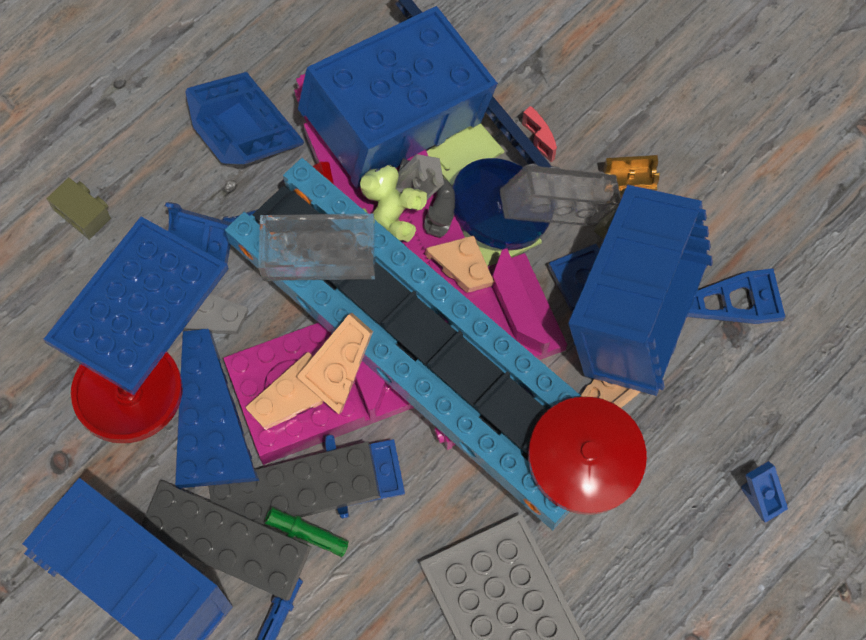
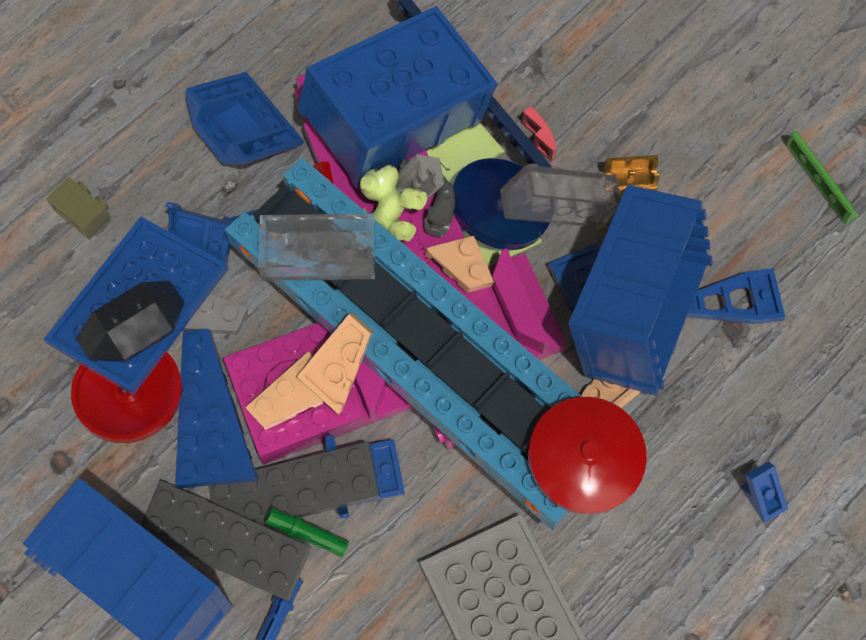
none -> black wedge [76,281,185,362]
none -> bright green slope [786,131,860,224]

